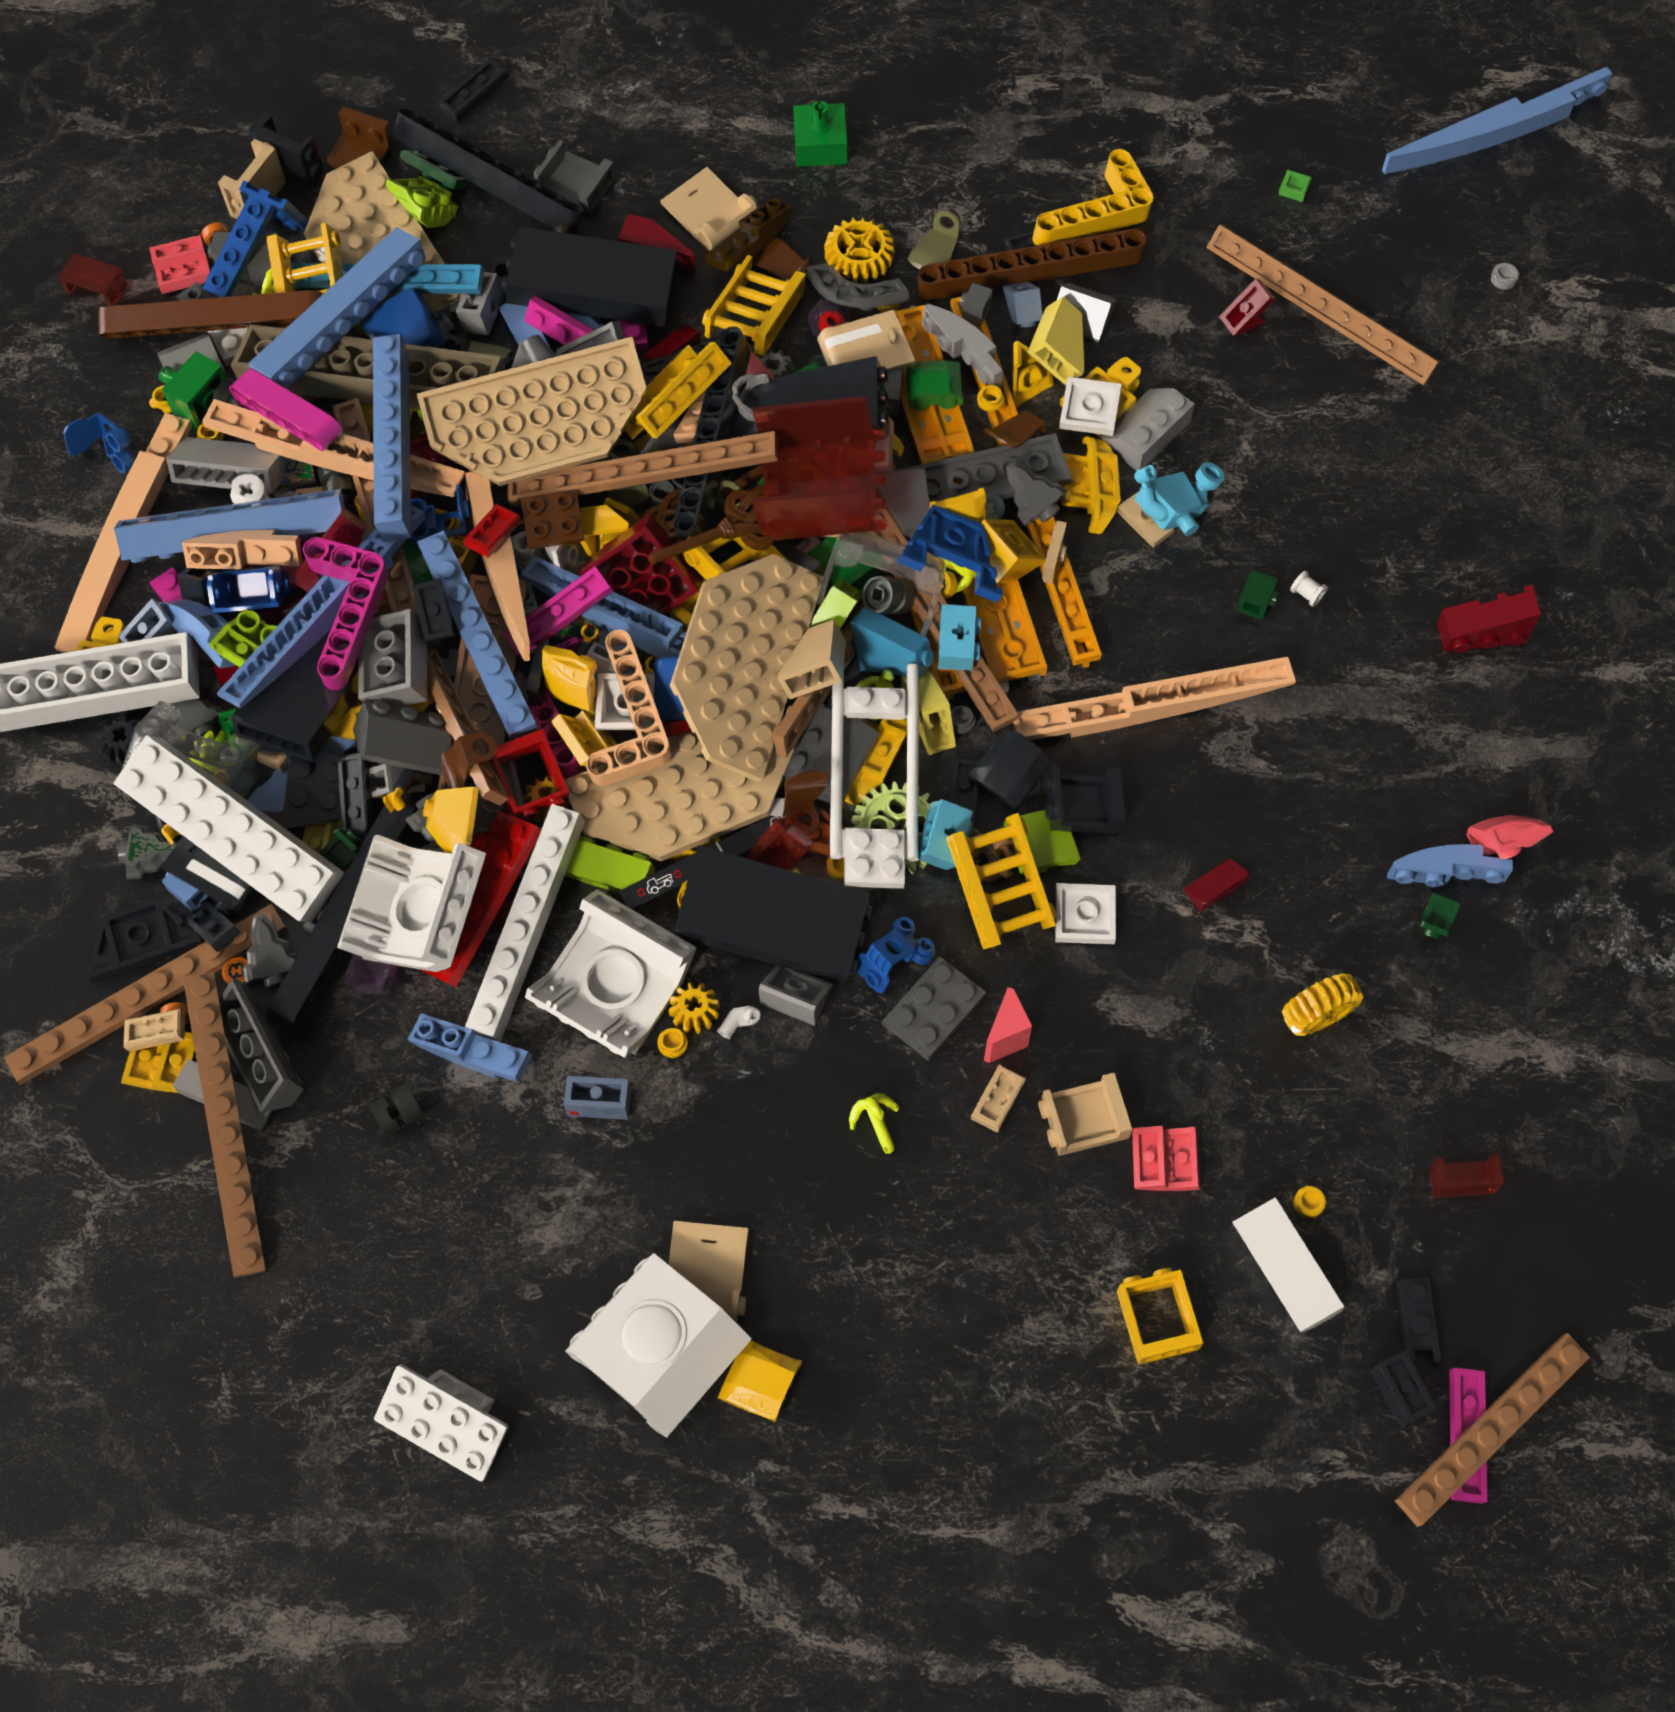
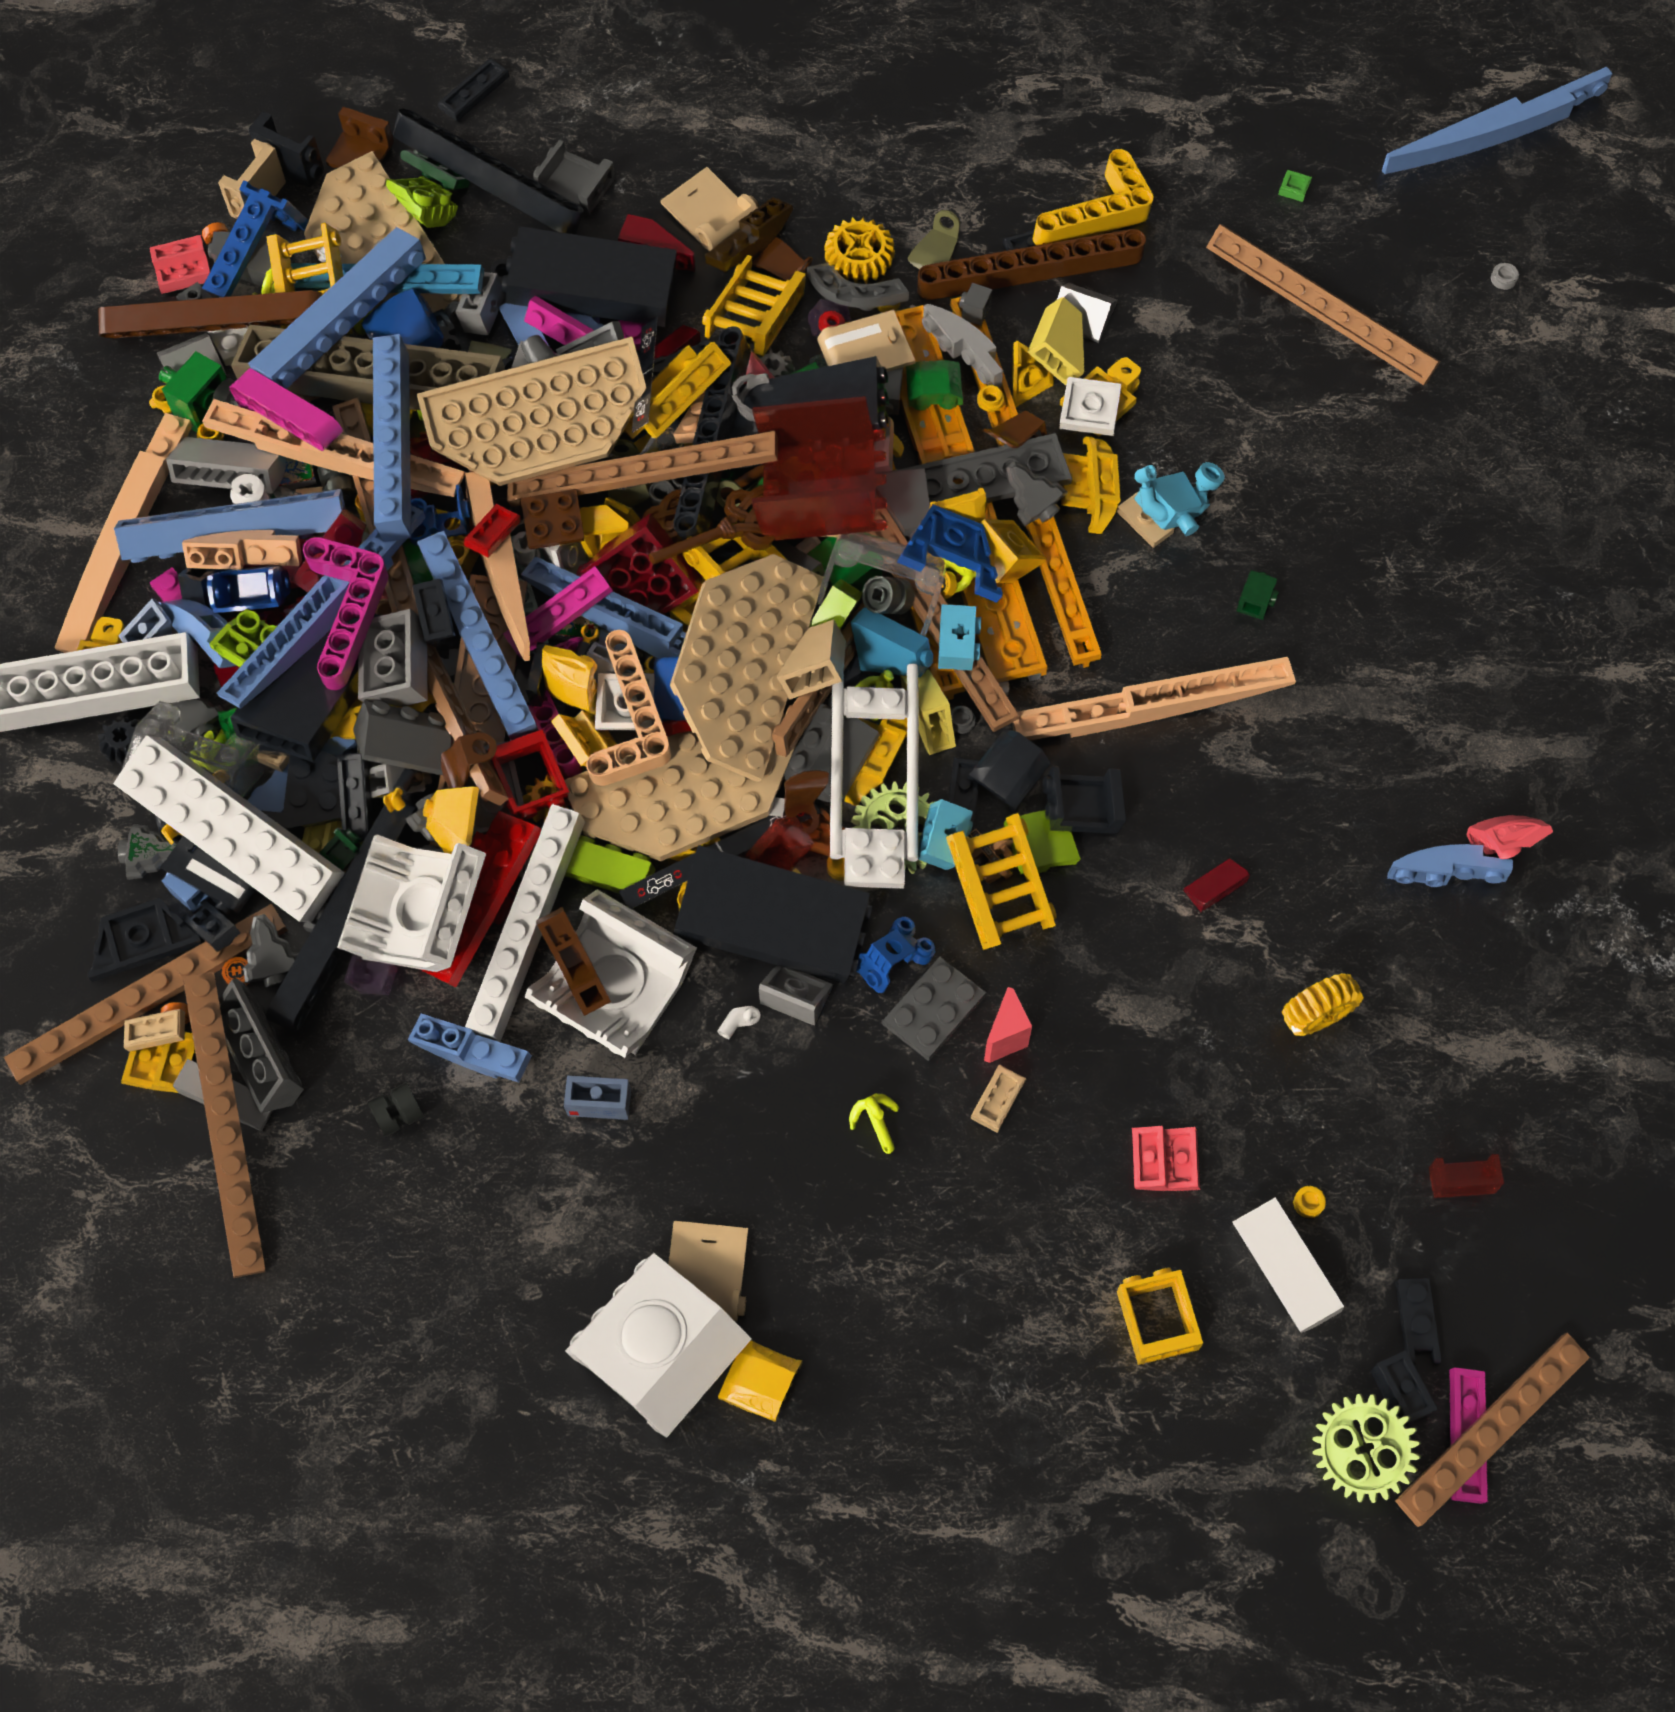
clear red panel [59,253,127,306] -> none
blue piece [63,412,136,473] -> none
white bracket [374,1364,508,1481] -> none
yellow plate [657,1028,688,1058] -> none
yellow gear [669,982,720,1034] -> none
green brick [793,101,847,167] -> none
clear light blue tile [985,493,1005,520] -> none
sand blue slope [1003,281,1043,328] -> none
tan panel [1038,1073,1132,1156] -> none
tan plate [1042,520,1067,584] -> none
white plate [1055,883,1116,944] -> none
light grey slope [1098,388,1195,471] -> none
dark red slope [1219,279,1275,336] -> none
white bush [1290,570,1328,607] -> none
dark green bracket [1419,892,1461,940] -> none
dark red wedge [1437,585,1541,653] -> none
none -> reddish brown arch [536,907,611,1016]
none -> black sticker [632,316,658,433]
none -> yellowish green gear [1313,1394,1421,1503]

